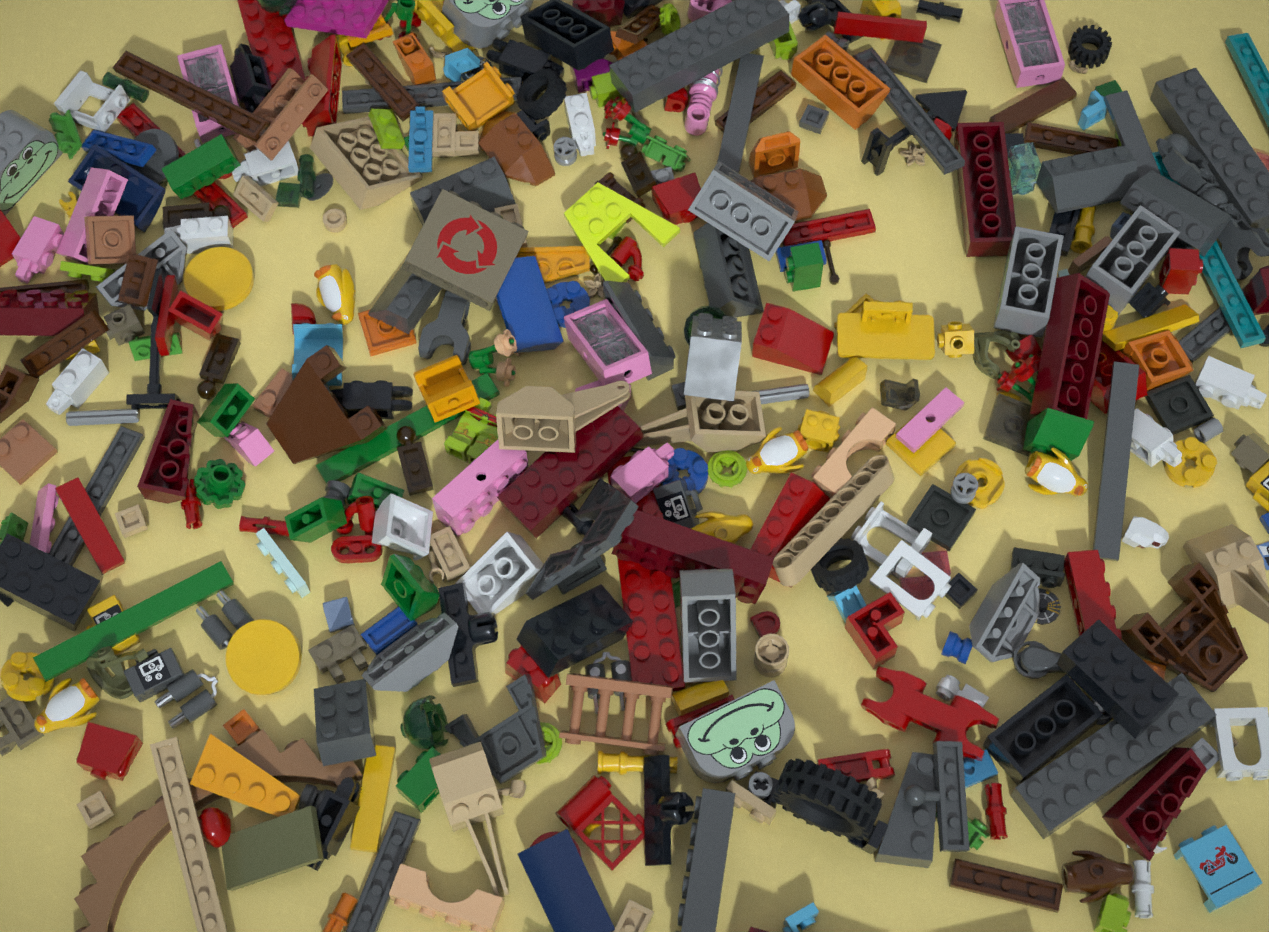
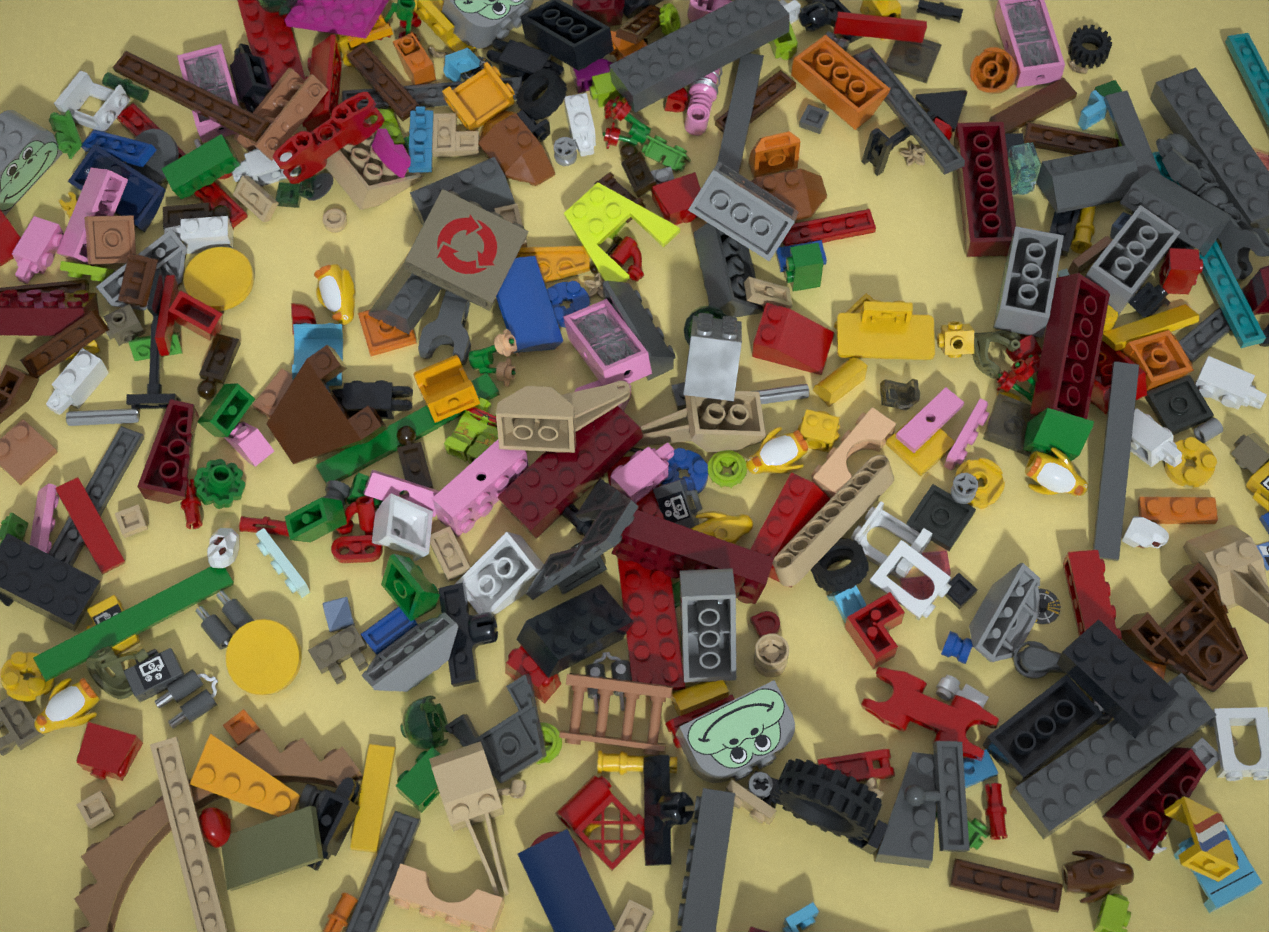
dark grey brick [314,679,376,766] -> none
tan hand [428,551,445,584] -> none
dark brown hinge [822,240,839,285] -> none
pearl dark grey bracket [1010,547,1065,588] -> none
white pin [1132,860,1154,919] -> none
none -> white rock [207,528,239,568]
none -> red piece [272,92,385,184]
none -> bright pink tile [364,469,440,517]
none -> dark pink slope [372,129,411,178]
none -> tan plate [744,277,792,309]
none -> bright pink tile [944,398,990,470]
none -> orange cylinder [970,47,1017,94]
none -> orange plate [1138,497,1218,524]
none -> yellow panel [1164,796,1239,882]

